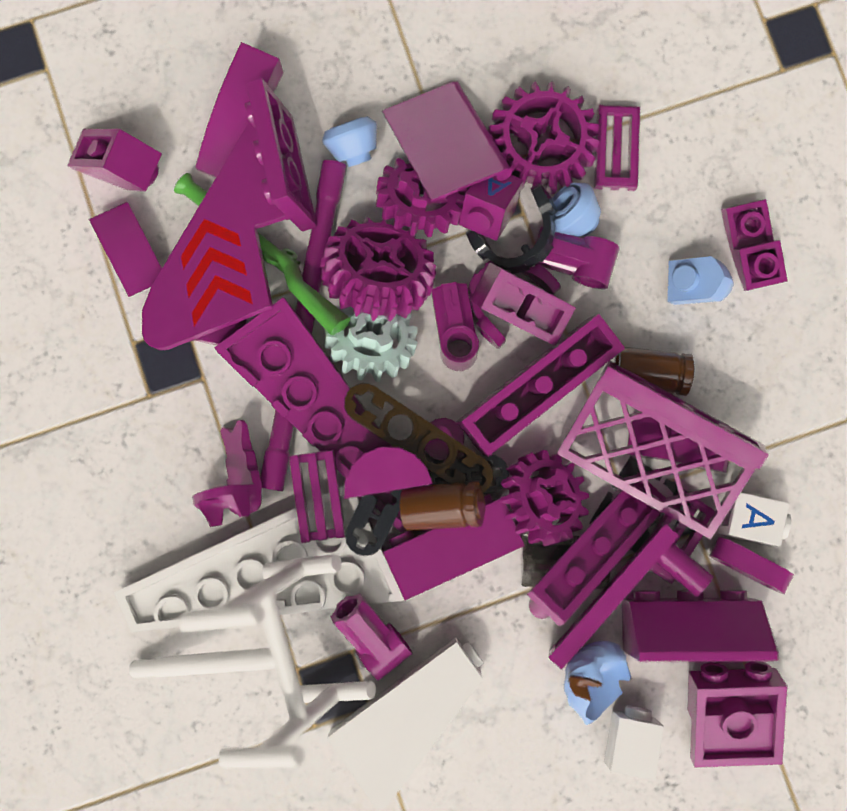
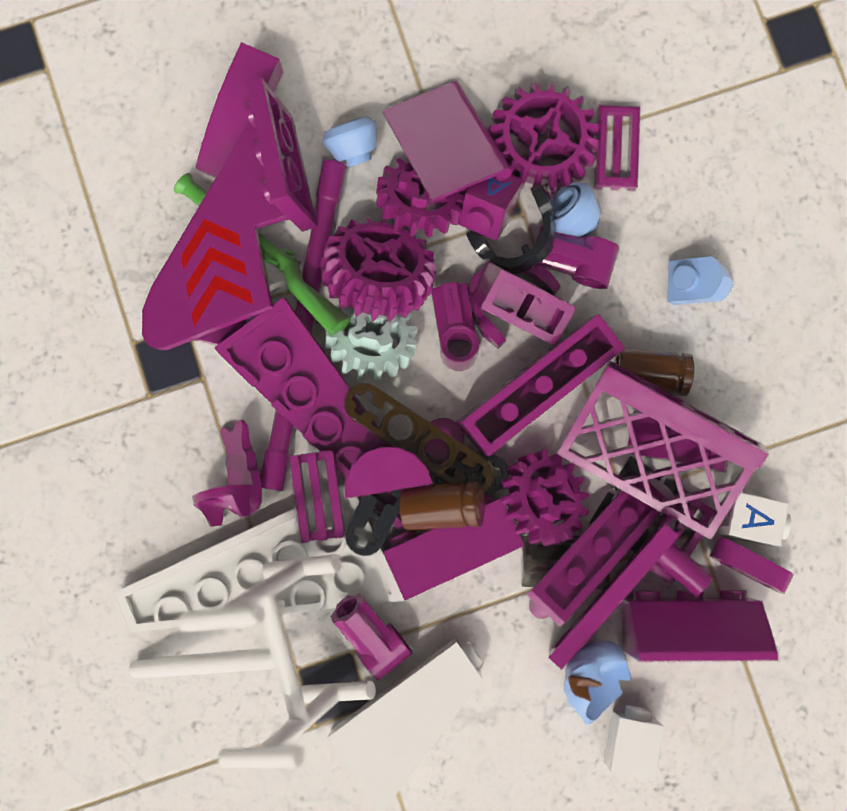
magenta slope [67,129,162,192] -> none
magenta slope [89,202,162,297] -> none
magenta plate [687,661,788,768] -> none
magenta slope [721,199,788,291] -> none

